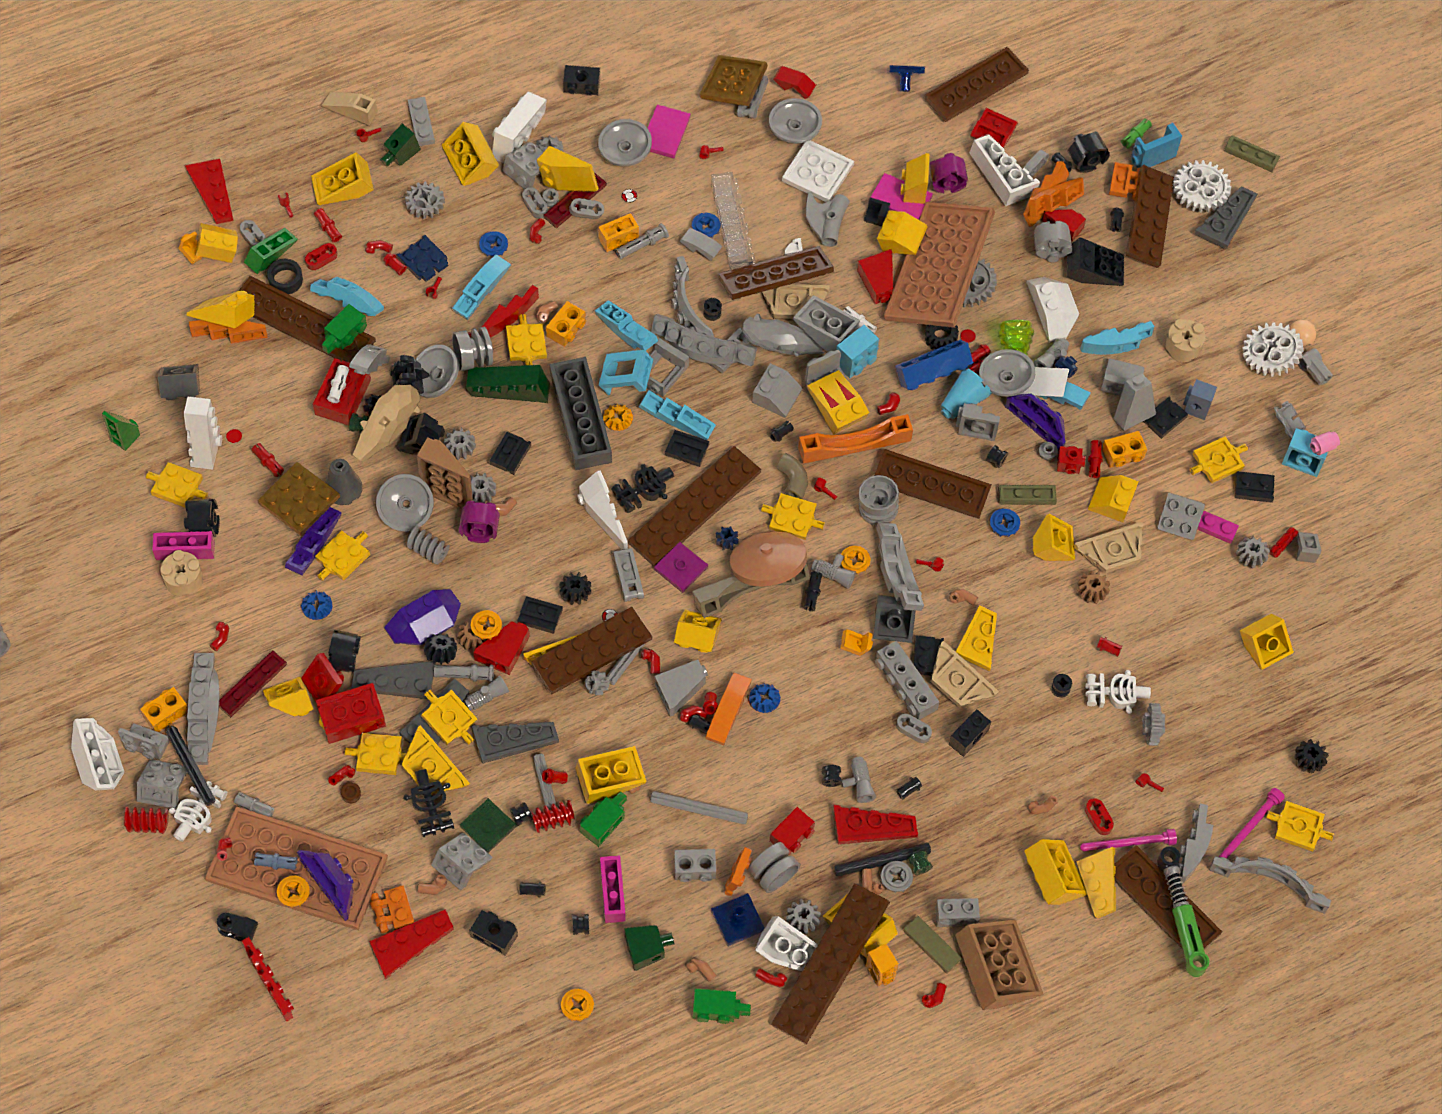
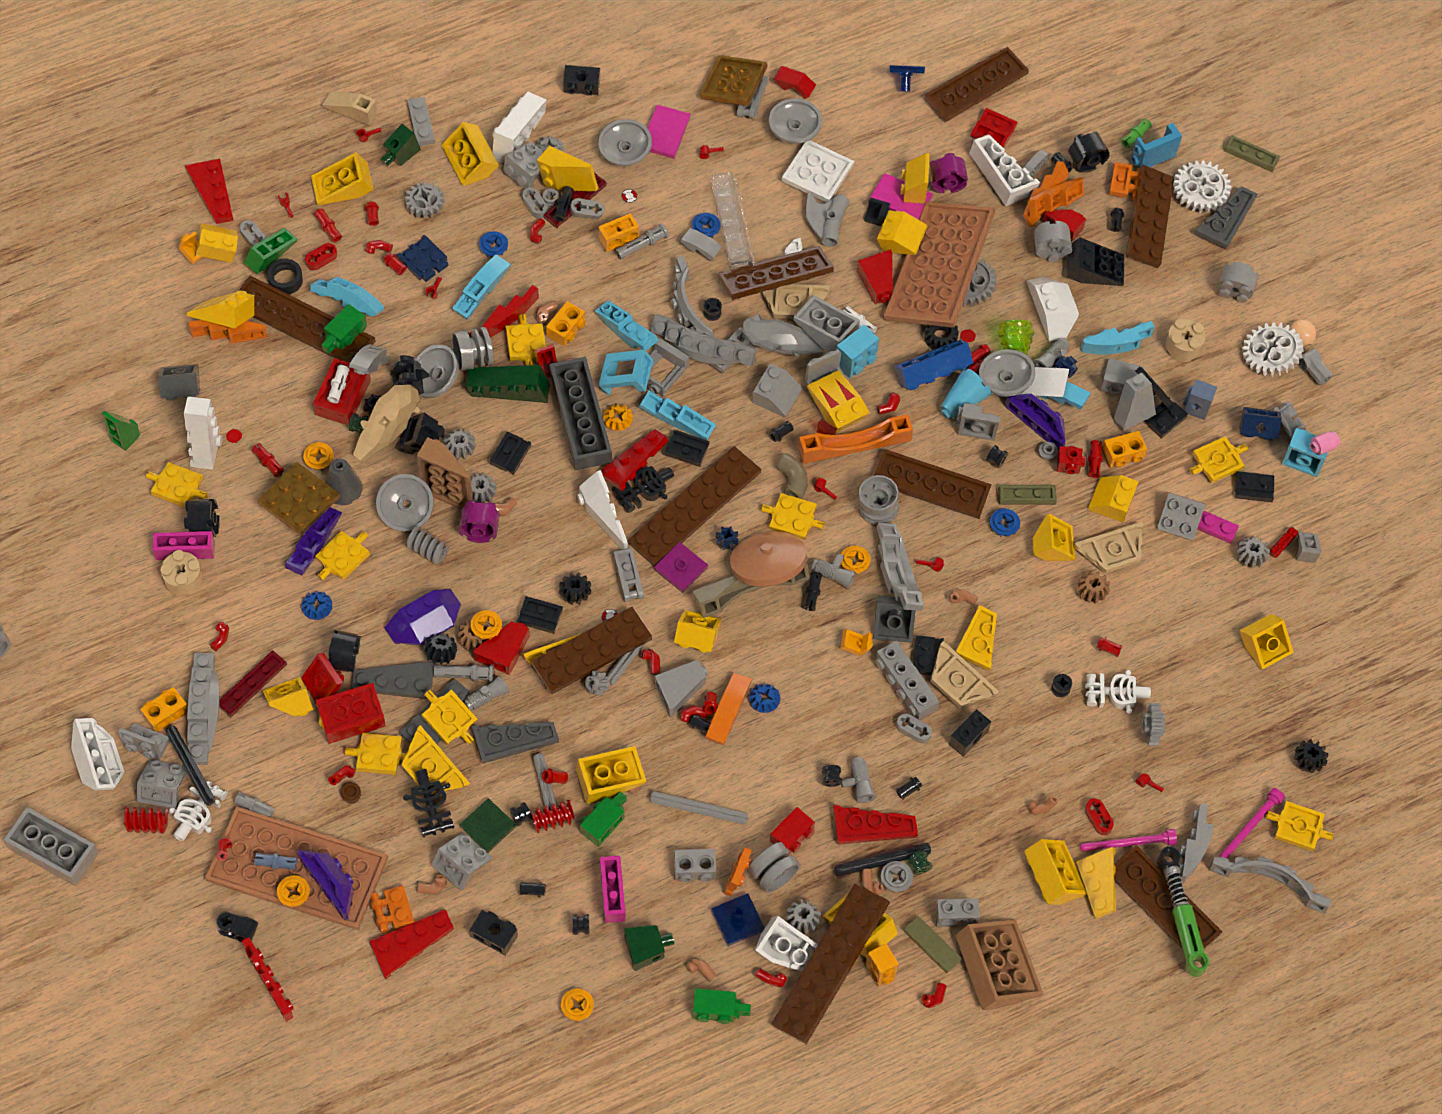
none -> light grey brick [4,807,99,886]
none -> light orange gear [303,442,334,470]
none -> red pin [365,202,379,226]
none -> red slope [532,345,557,378]
none -> black pin [553,186,574,222]
none -> red wing [601,429,668,491]
none -> clear red tile [817,419,836,435]
none -> black plate [1135,366,1174,410]
none -> light grey brick [1218,262,1259,303]
none -> dark blue brick [1239,407,1282,440]

